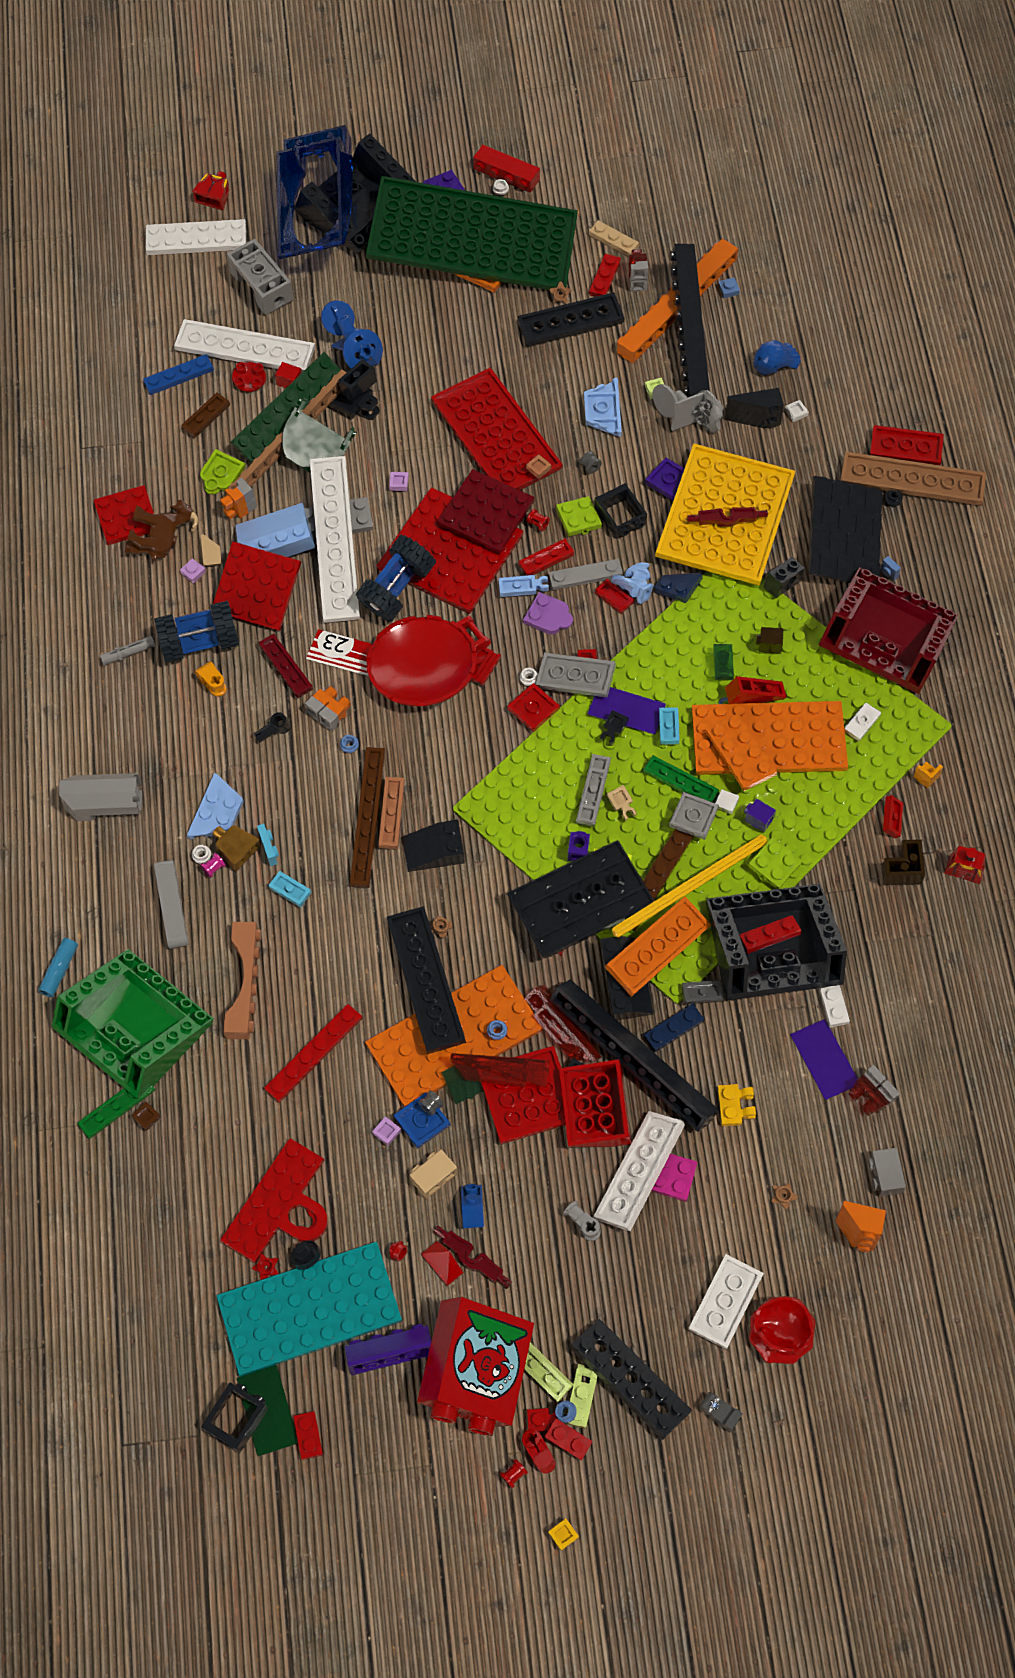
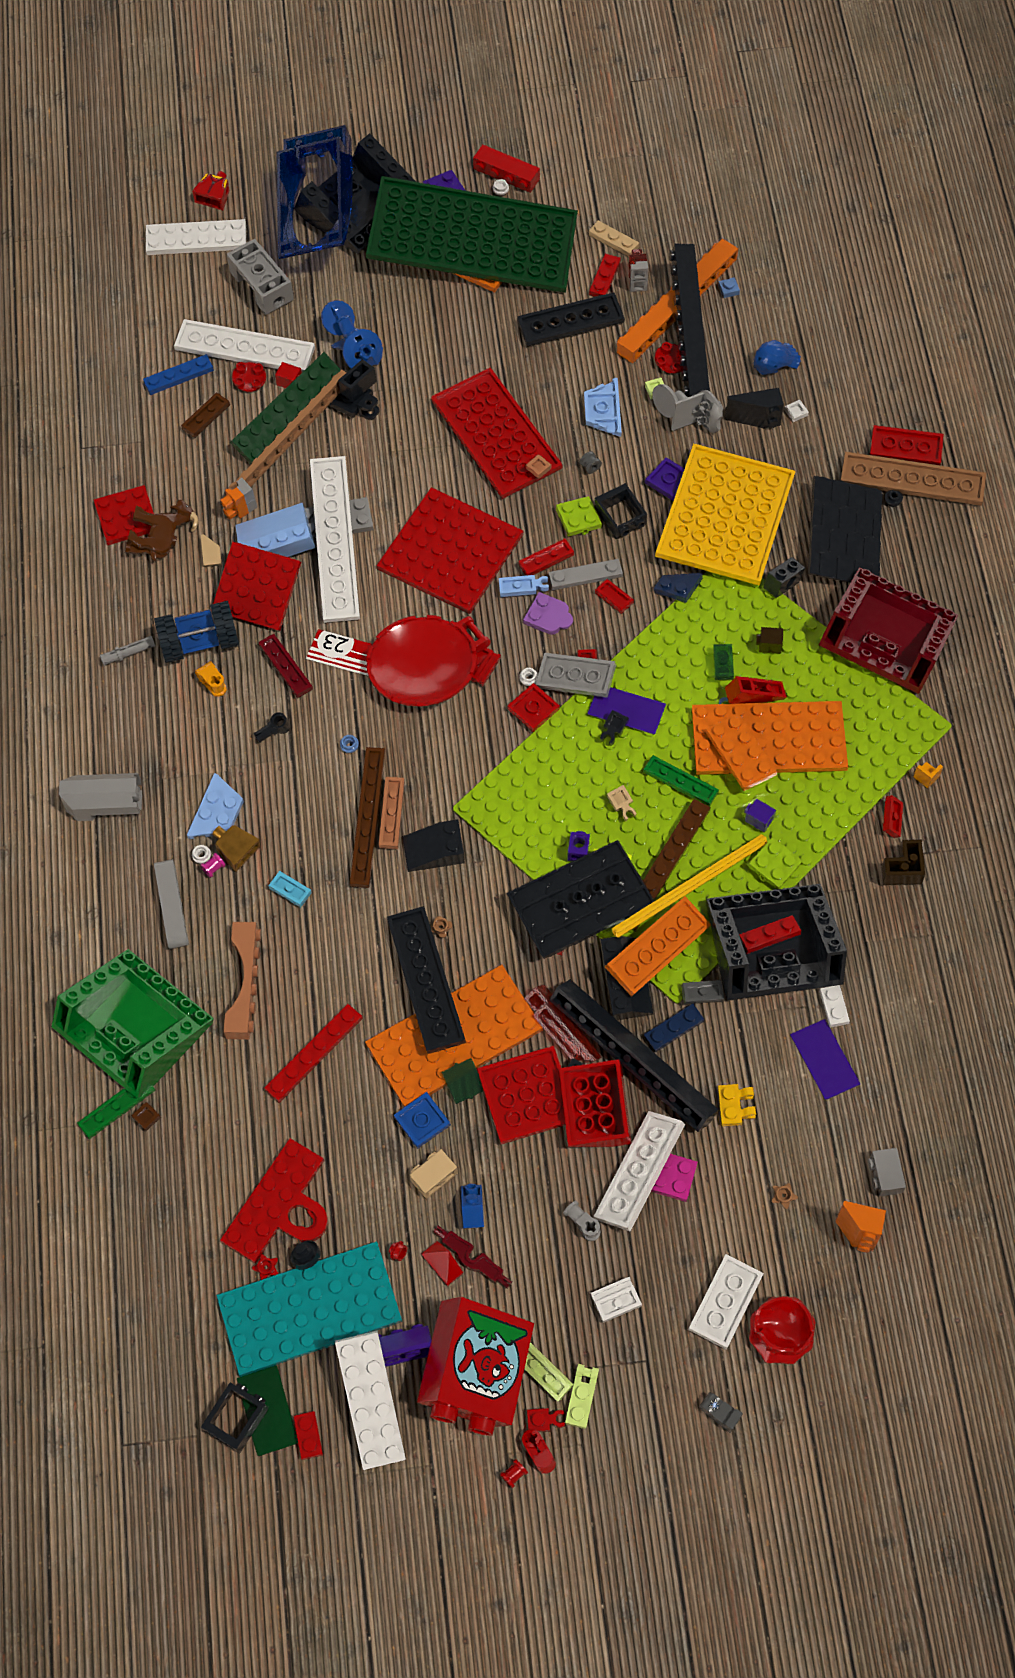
dark azure axle [38,938,78,997] -> none
lavender plate [180,558,206,583] -> none
lime plate [200,449,246,495] -> none
medium azure plate [257,824,279,866] -> none
piece [282,397,357,473] -> none
hips [305,686,351,732] -> none
black plate [355,535,436,622] -> none
lavender plate [372,1116,401,1146] -> none
lavender plate [389,472,409,491] -> none
dark grey wheel [418,1090,444,1116] -> none
dark red plate [437,469,535,554] -> none
clear red wedge [450,1053,550,1087] -> none
medium blue plate [487,1020,507,1040] -> none
red bush [527,509,550,531] -> none
red plate [544,1418,593,1461] -> none
yellow plate [548,1519,579,1551] -> none
medium nougat plate [550,282,572,303] -> none
medium blue plate [555,1401,577,1423] -> none
black plate [570,1319,692,1440] -> none
light grey plate [576,754,611,827] -> none
light blue animal [611,562,654,604] -> none
medium azure plate [659,708,680,744] -> none
light grey tile [669,792,719,840] -> none
dark red piece [687,507,768,527] -> none
white tile [715,790,739,815] -> none
white plate [844,703,881,741] -> none
clear red hips [848,1065,900,1116] -> none
medium blue plate [881,556,901,581] -> none
red torso [944,846,986,884] -> none
none -> white plate [335,1331,406,1470]
none -> white plate [591,1277,642,1323]
none -> red dish [654,342,683,373]

